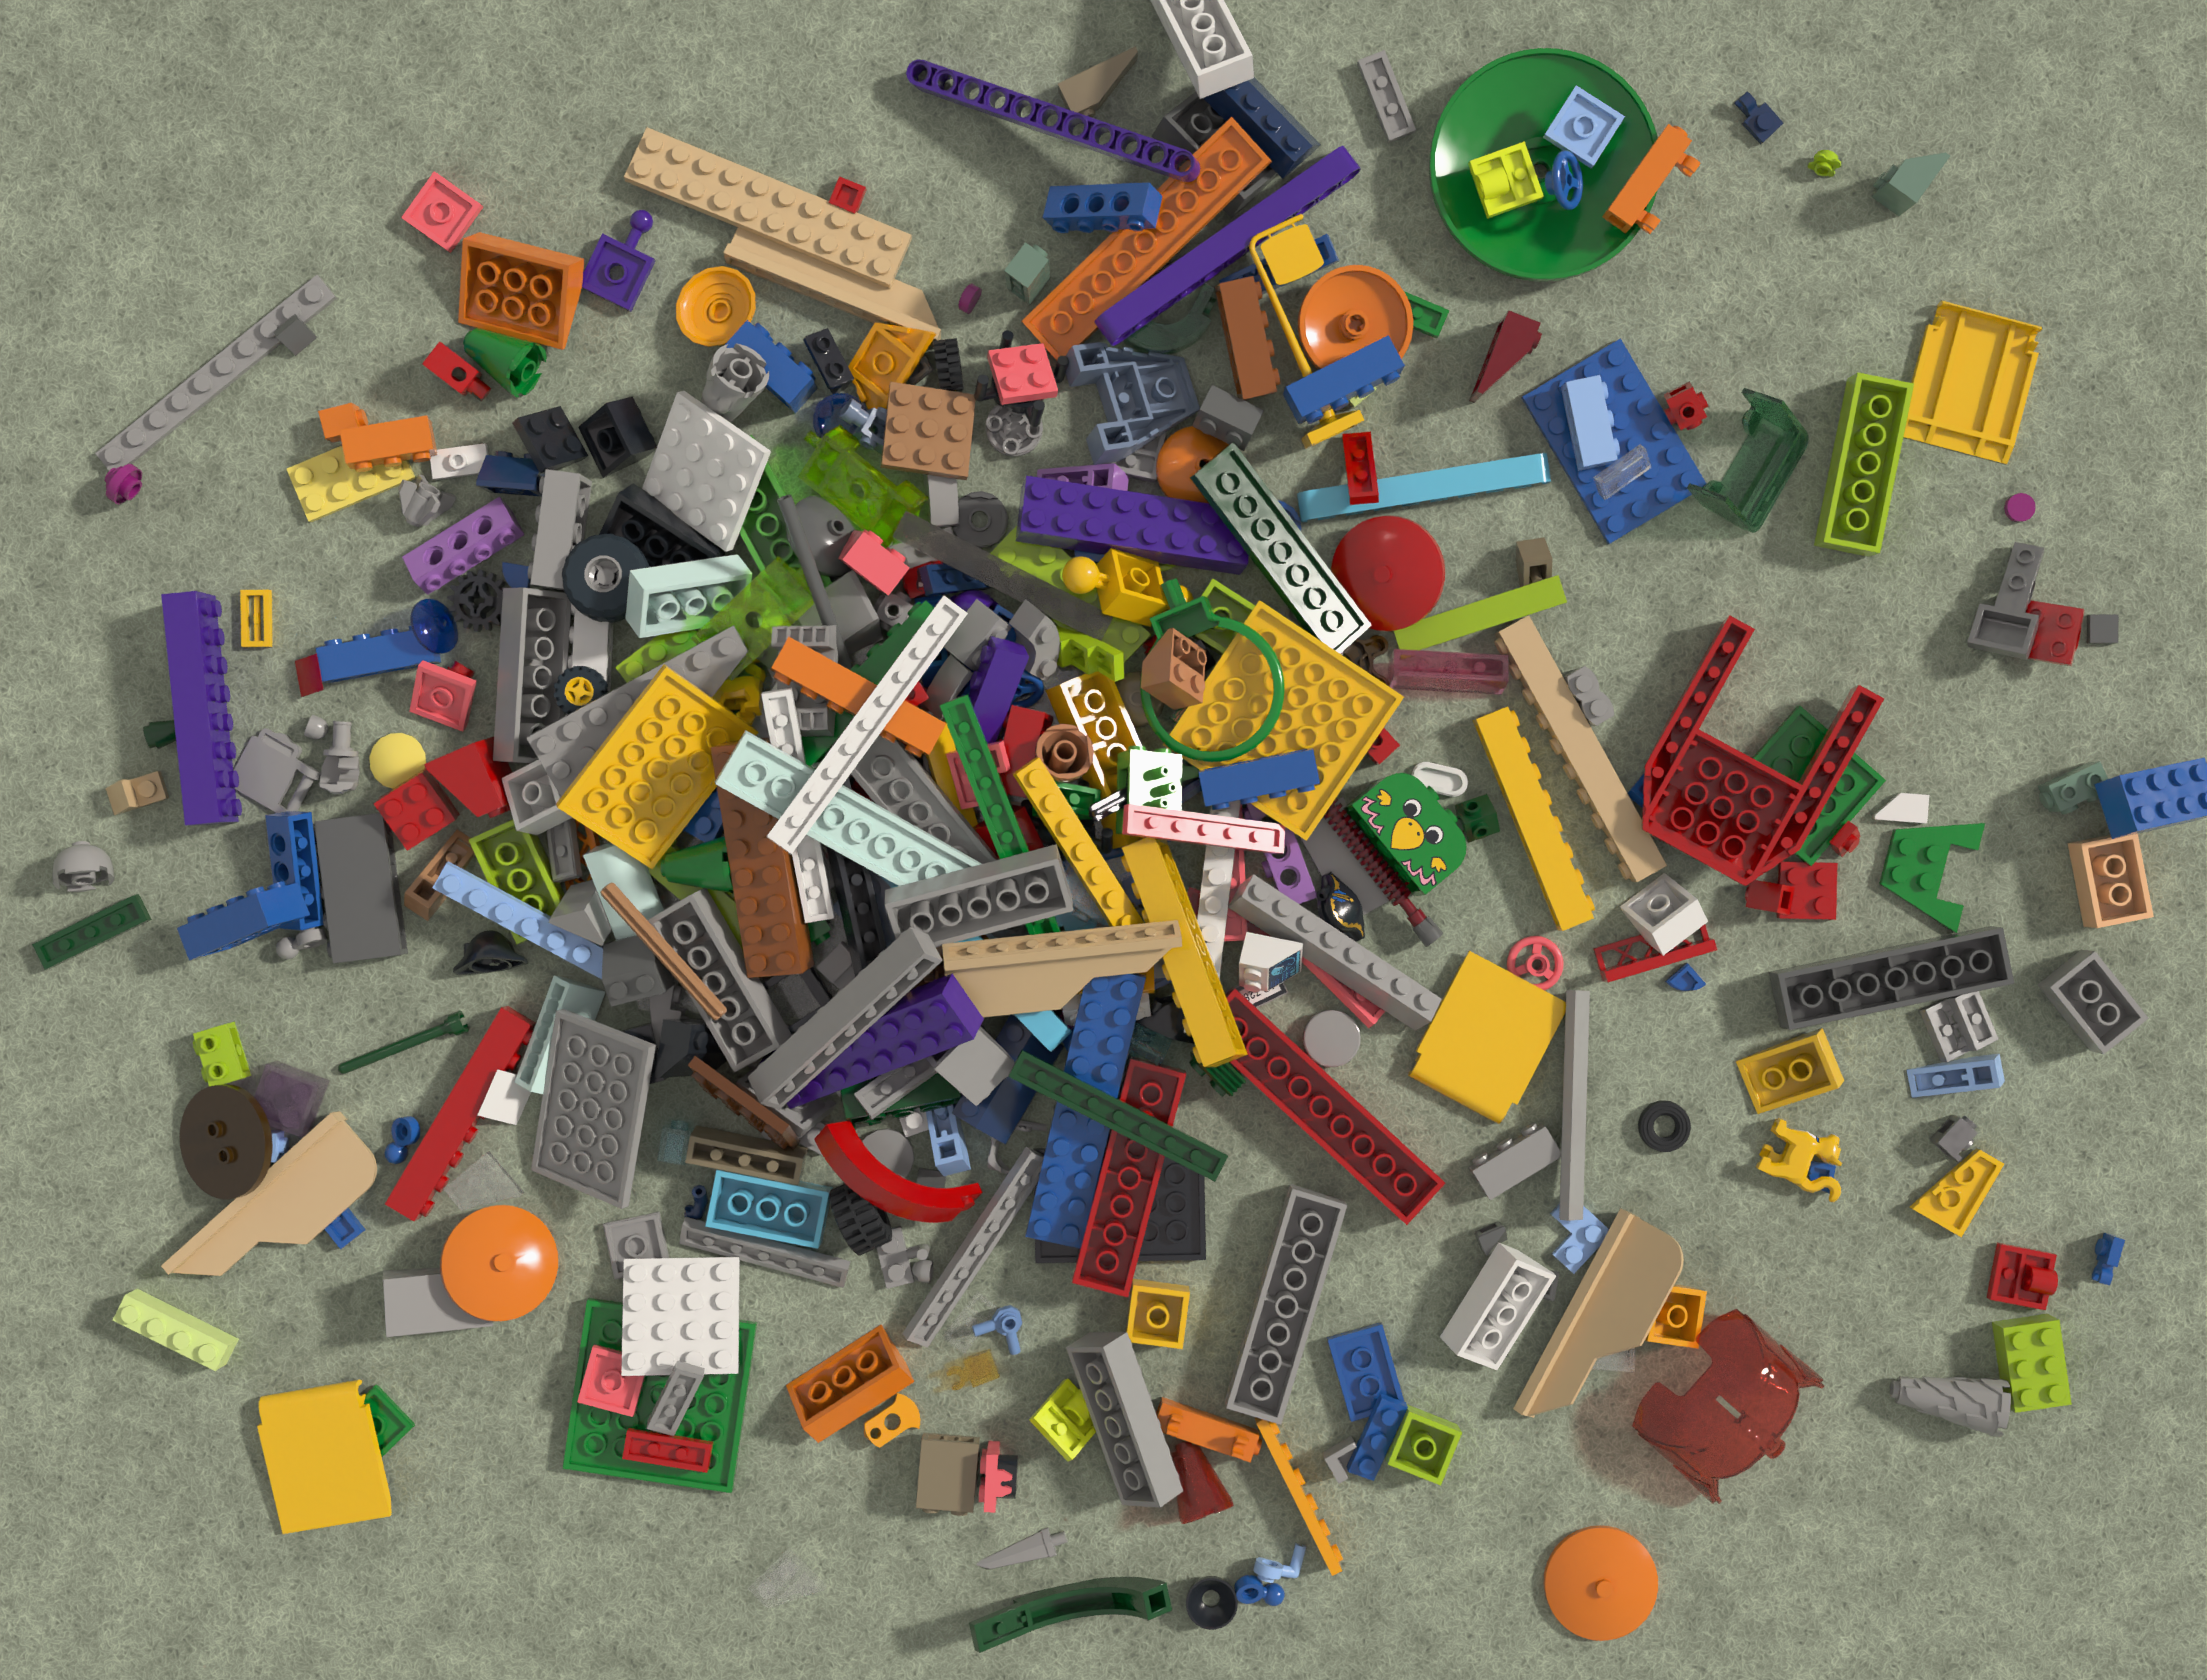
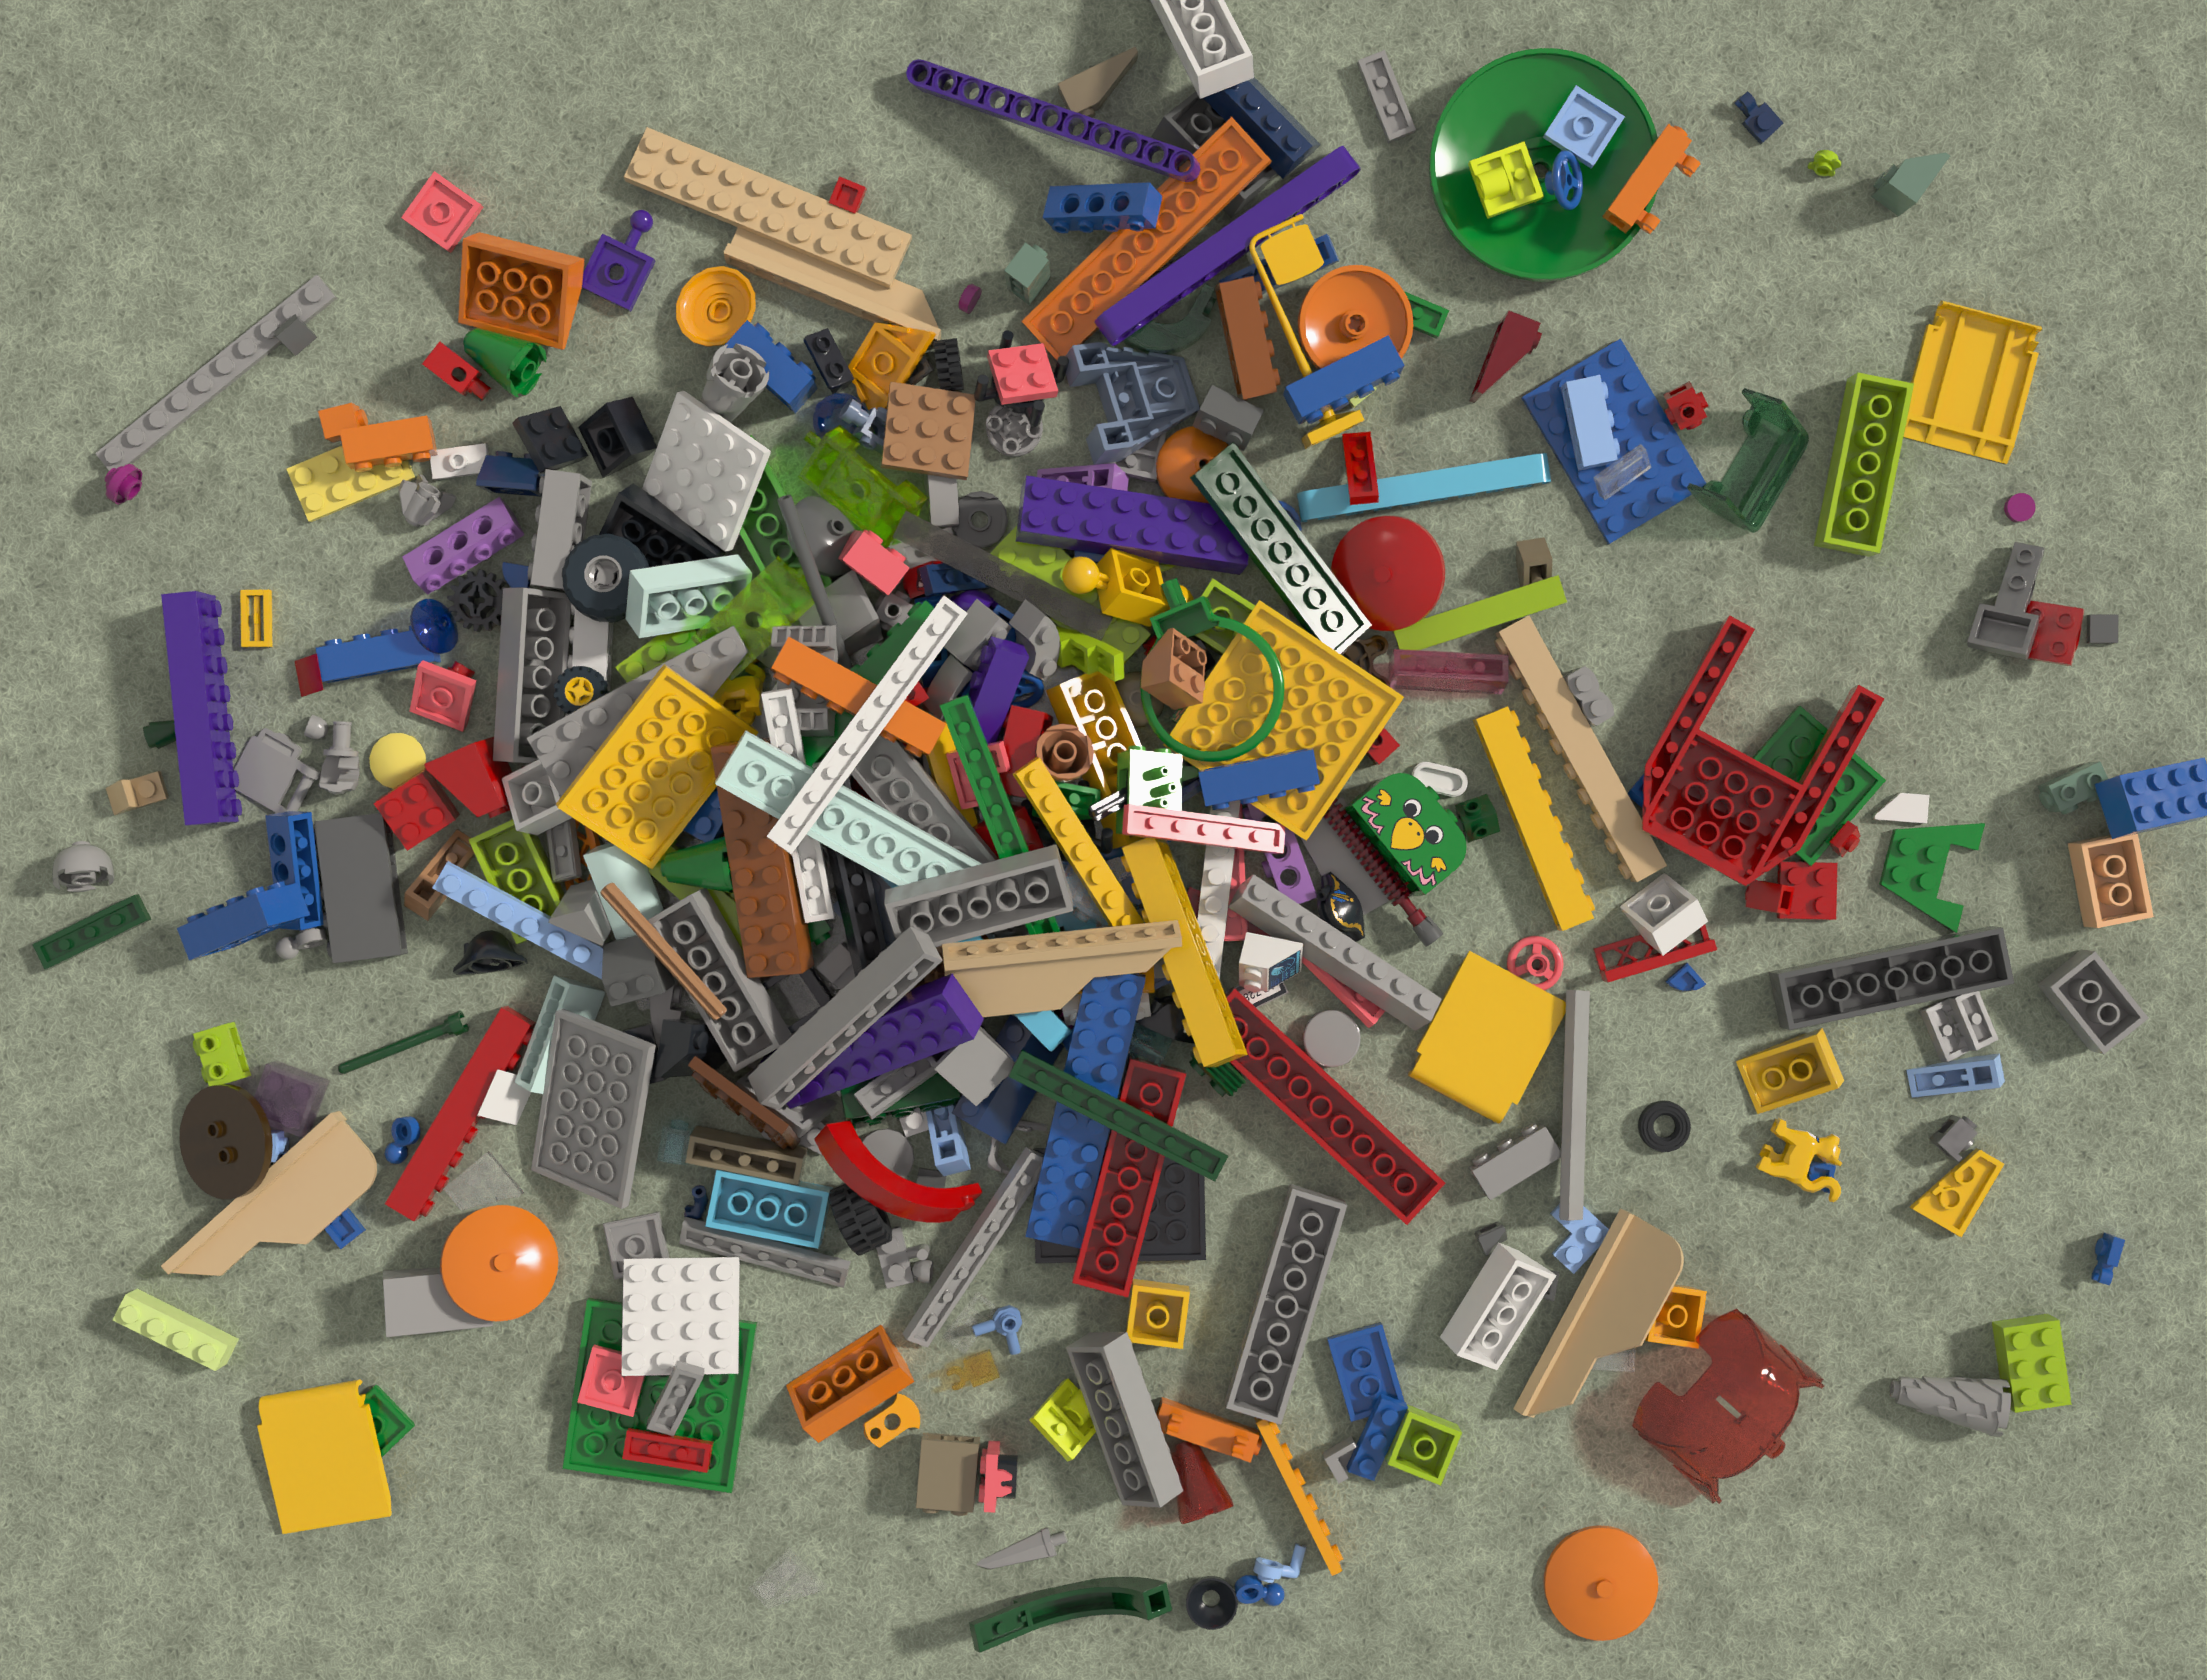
red plate [1986,1242,2058,1310] -> none

